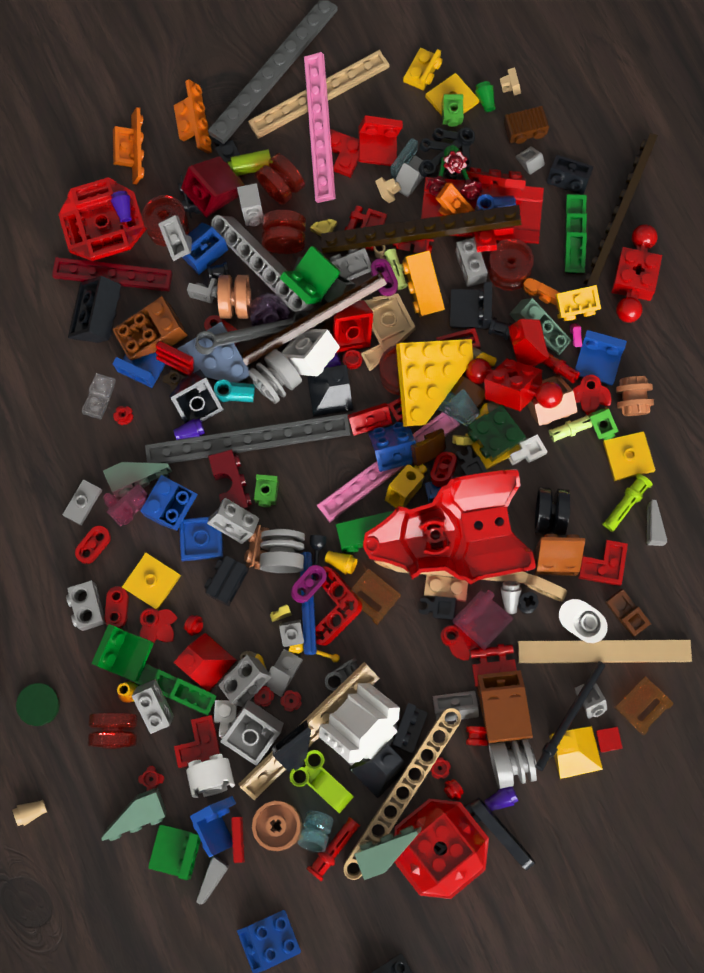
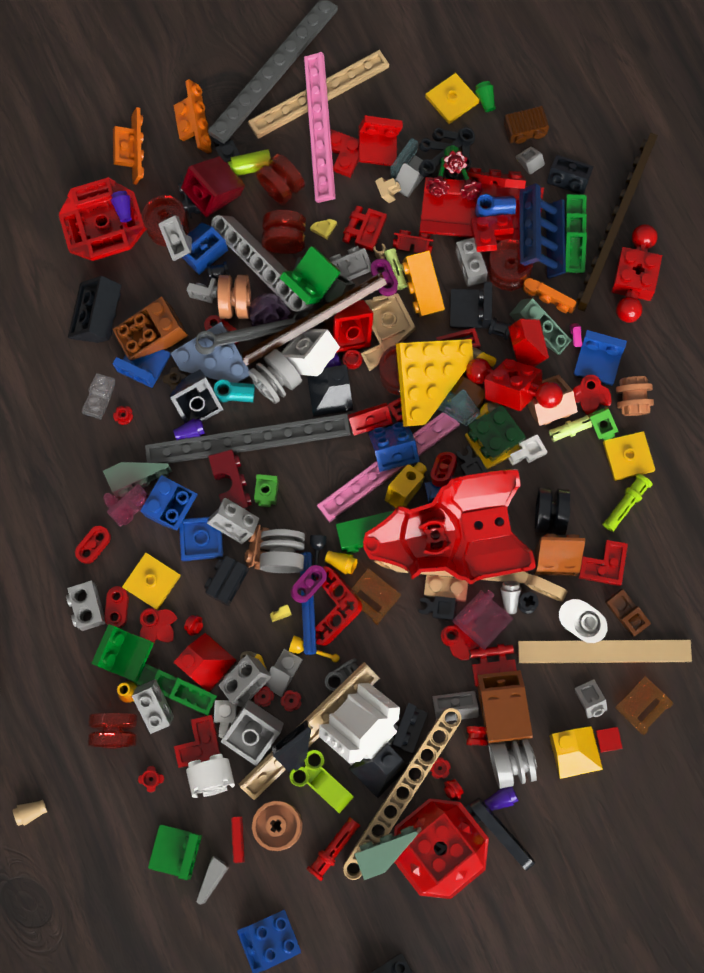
dark green tile [16,683,60,726] -> none
dark red plate [52,257,173,292] -> none
light grey plate [62,480,102,526] -> none
sand green slope [102,787,167,841] -> none
red tile [156,341,194,376] -> none
blue bracket [190,796,236,857] -> none
light grey brick [237,183,265,226] -> none
light grey bracket [279,619,304,647] -> none
clear light blue wheel [298,811,334,852] -> none
dark brown plate [321,205,522,254] -> none
yellow bracket [403,48,443,91] -> none
reddish brown slope [411,428,446,466] -> none
orange slope [435,183,474,216] -> none
bright green brick [442,94,464,127] -> none
light yellow tile [452,435,473,446] -> none
tan tile [500,67,521,96] -> none
black bar [535,661,605,771] -> none
red pin [541,352,580,383] -> none
yellow bracket [555,285,601,321] -> none
light grey slope [647,500,667,546] -> none
none -> dark blue fence [520,183,566,279]

